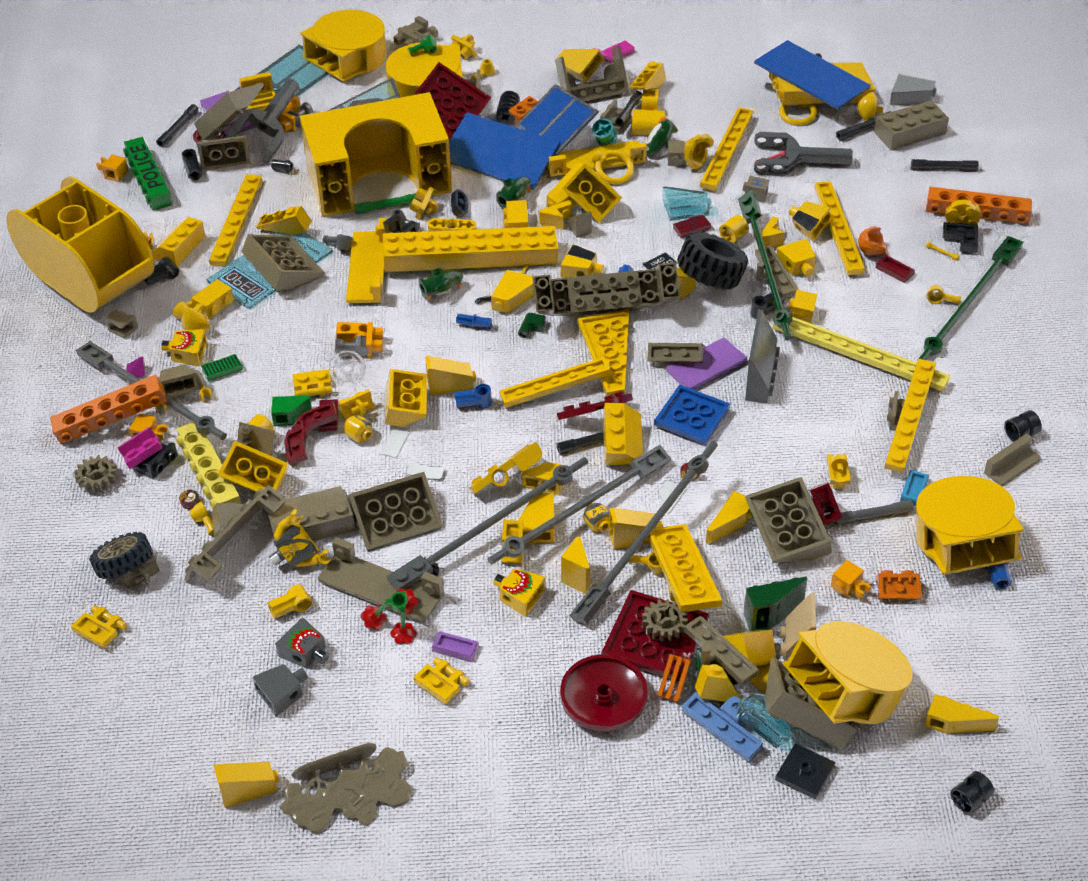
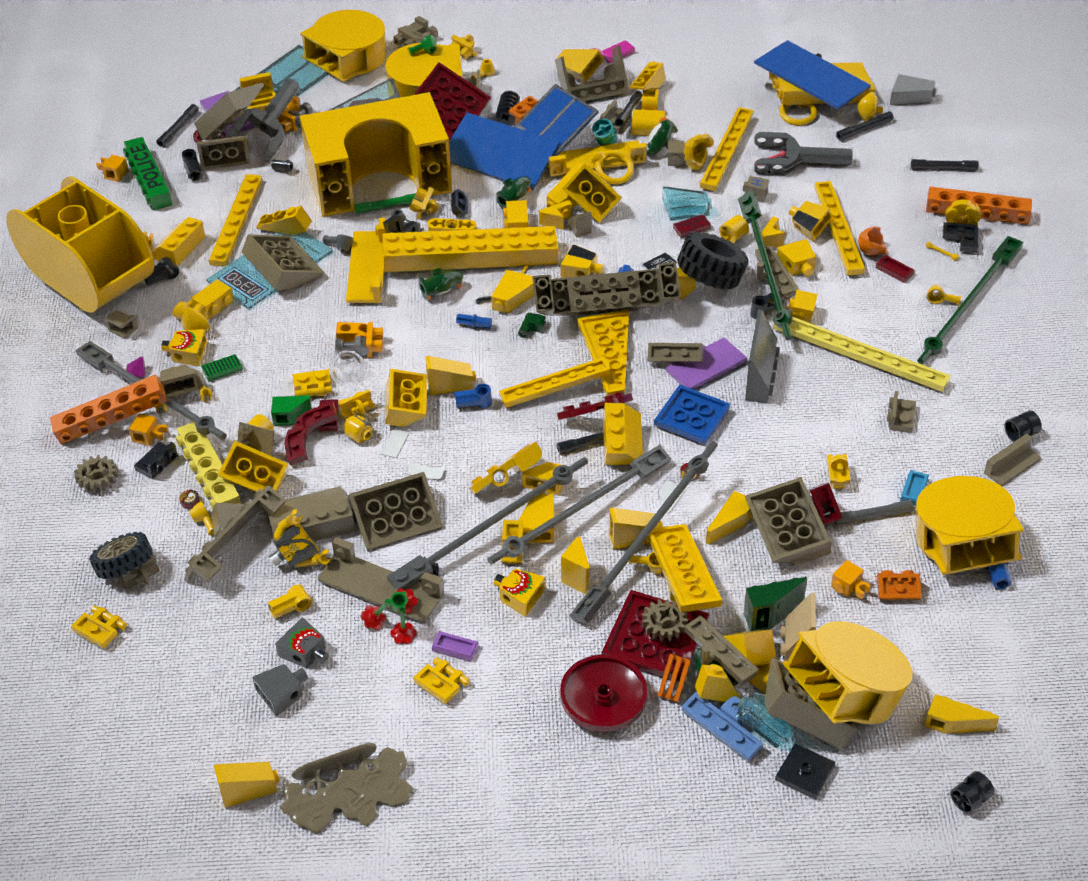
dark pink bracket [118,427,163,469] -> none
yellow head [583,503,609,532] -> none
dark tan brick [874,100,949,150] -> none
yellow plate [884,359,936,473] -> none

